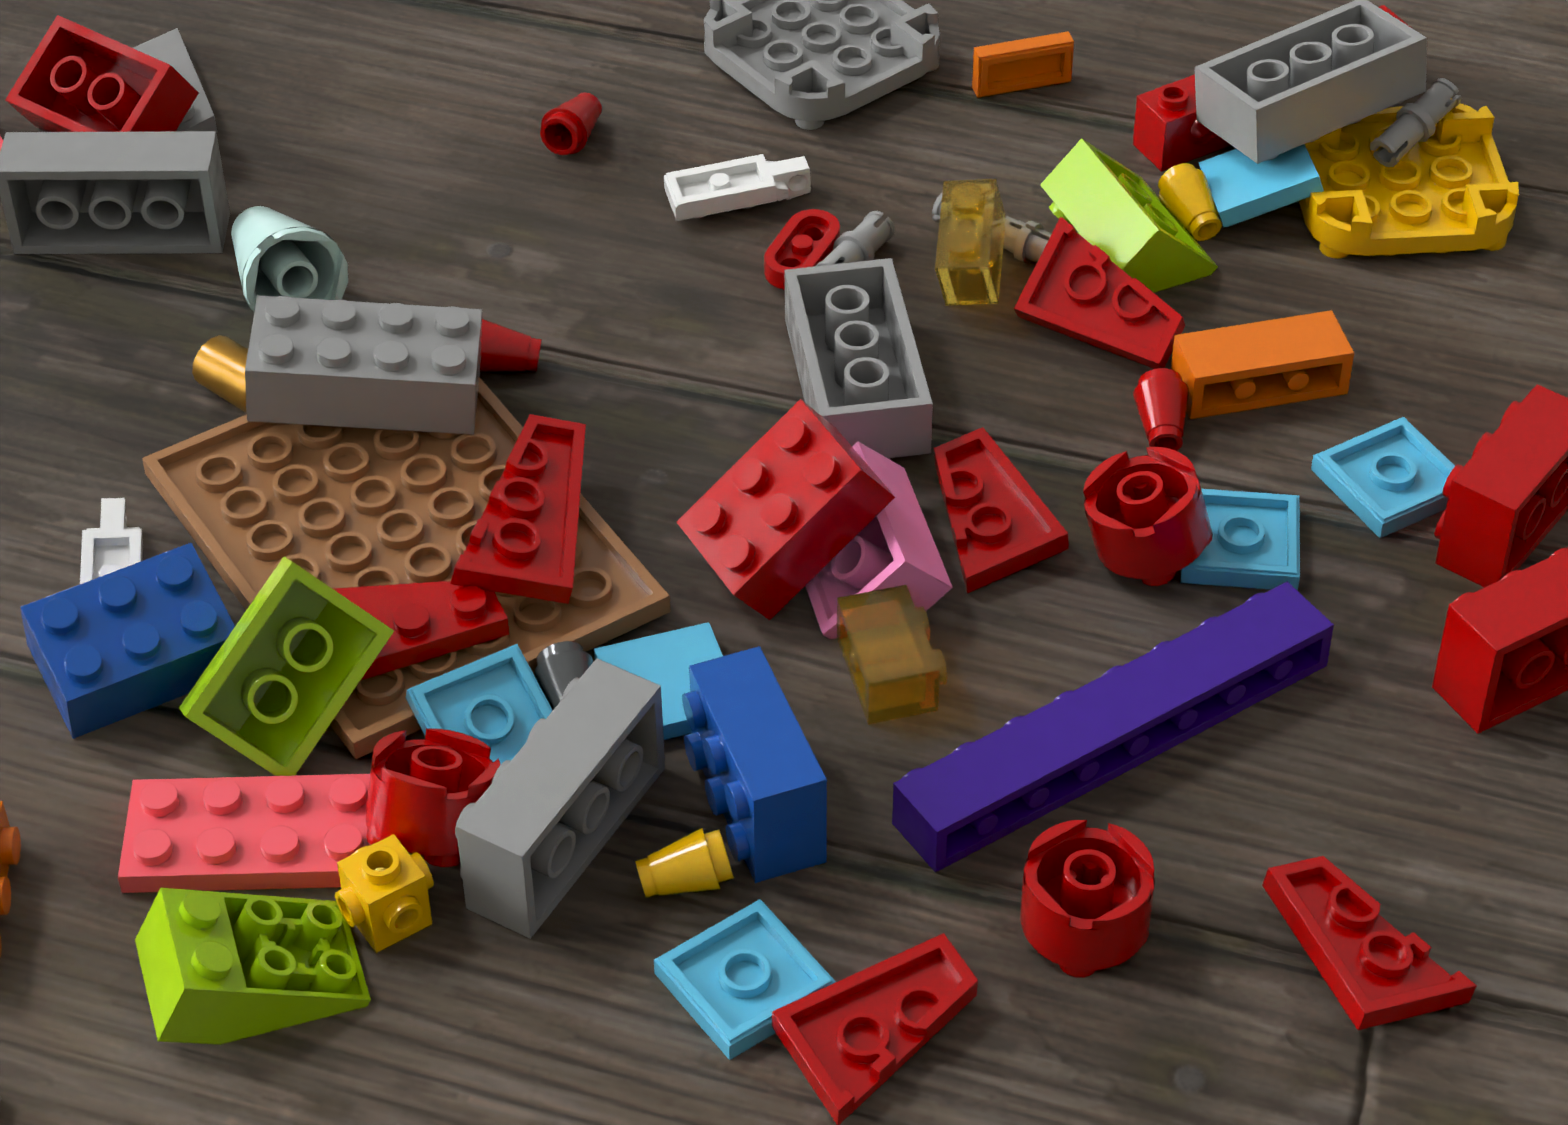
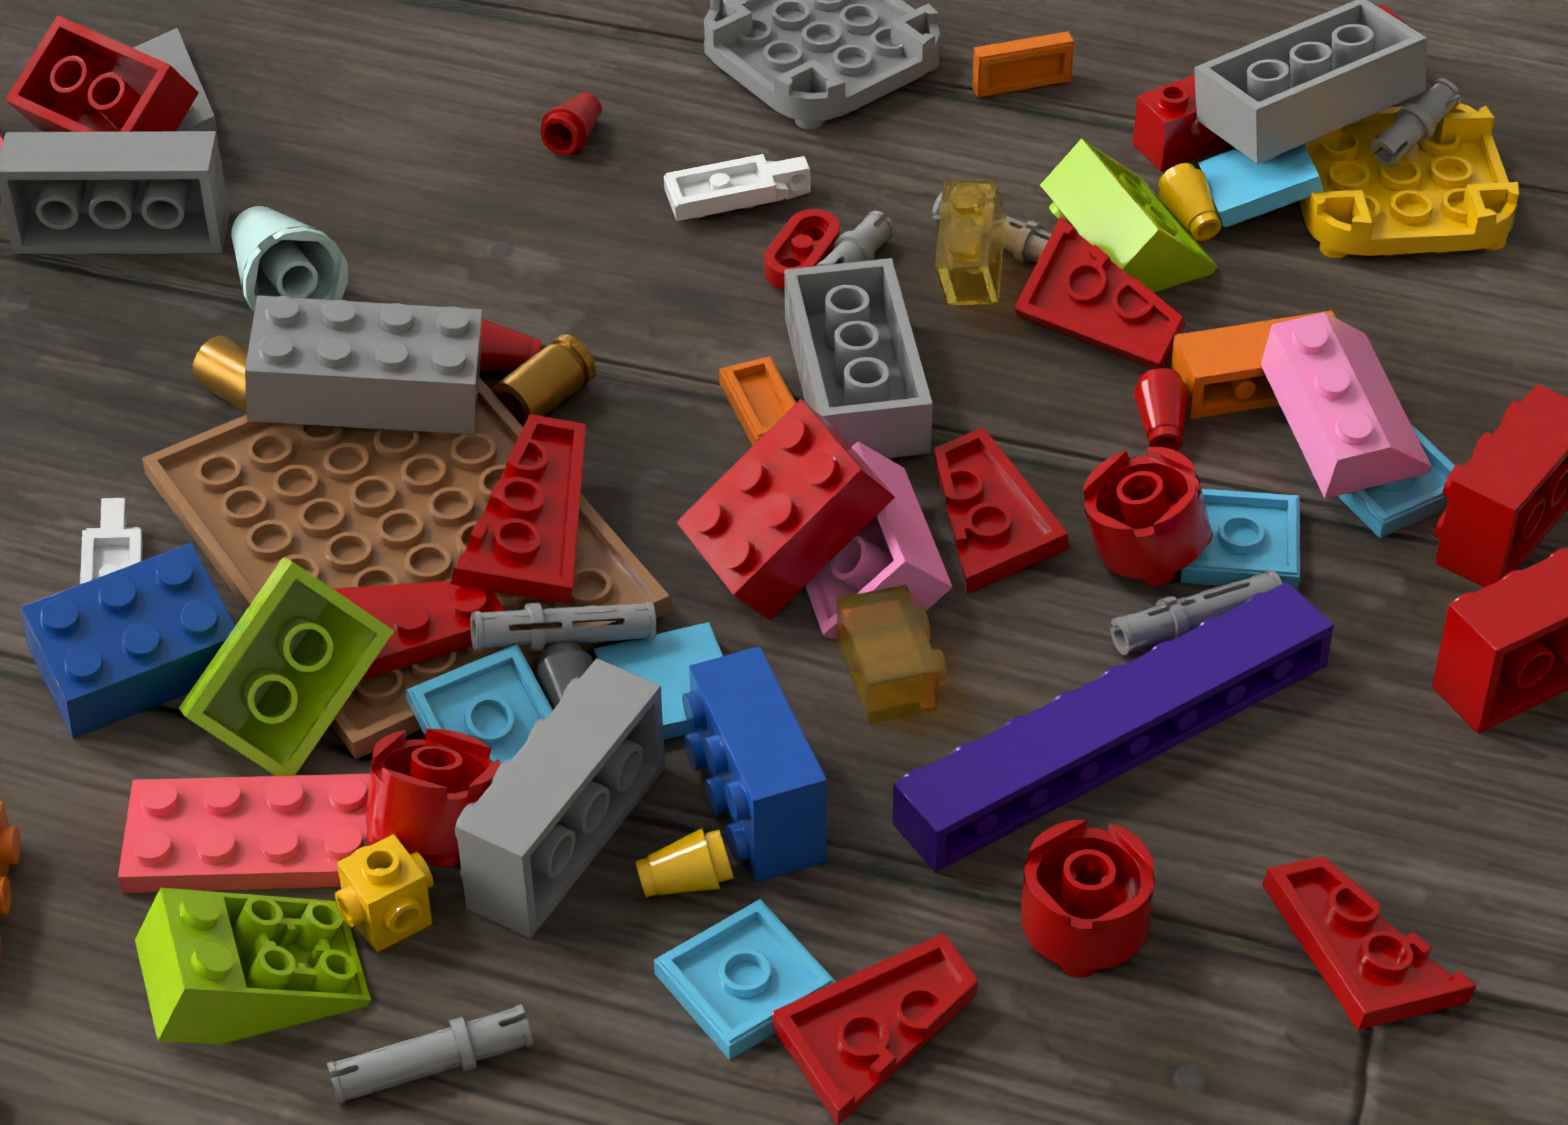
none -> light grey pin [327,1004,533,1105]
none -> light grey pin [470,602,656,652]
none -> pearl gold piece [492,334,596,427]
none -> orange tile [719,356,796,446]
none -> light grey pin [1110,570,1283,655]
none -> bright pink slope [1261,312,1432,499]

